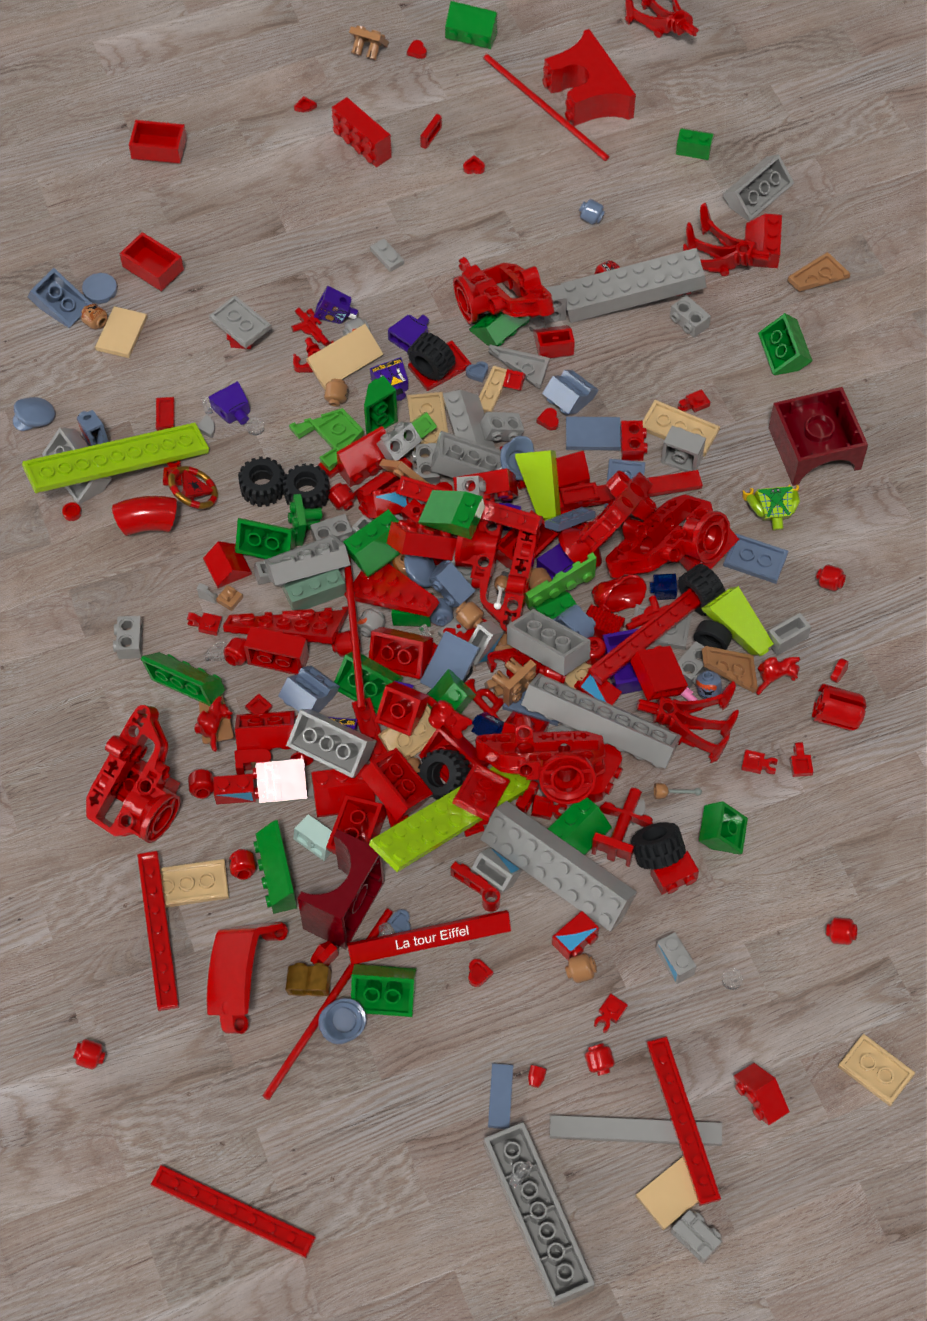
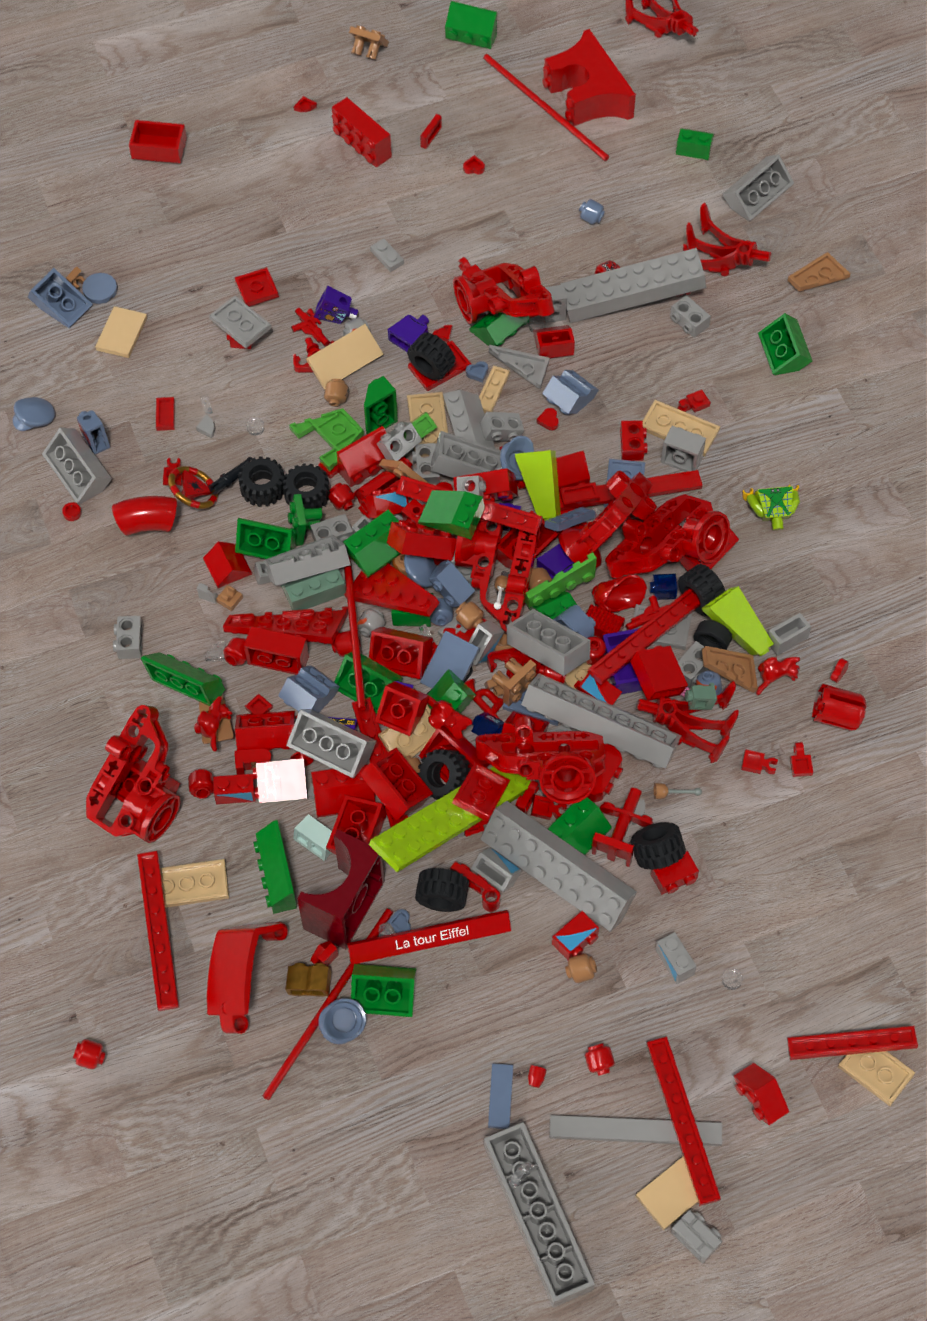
lime plate [22,422,209,493] -> none
medium nougat head [81,303,108,330] -> none
red piece [119,232,184,291] -> none
red tile [151,1165,316,1258] -> none
red plate [187,612,222,636] -> none
dark purple torso [209,381,250,425] -> none
red head [229,849,256,880] -> none
dark purple torso [370,357,408,401] -> none
red tile [407,40,427,59] -> none
red tile [468,959,493,987] -> none
red tile [503,369,525,391] -> none
sand blue tile [566,417,621,451] -> none
red plate [594,993,628,1033] -> none
green slope [699,801,748,855] -> none
sand blue tile [723,534,789,584] -> none
red slope [743,214,782,268] -> none
dark red piece [769,387,868,486] -> none
red head [816,564,846,592] -> none
red head [826,917,858,945] -> none
none -> medium nougat tile [65,266,85,289]
none -> black pin [208,457,252,495]
none -> red plate [234,268,279,306]
none -> black tyre [415,868,469,912]
none -> red tile [433,325,453,342]
none -> sand green brick [685,683,717,710]
none -> red tile [787,1026,918,1060]

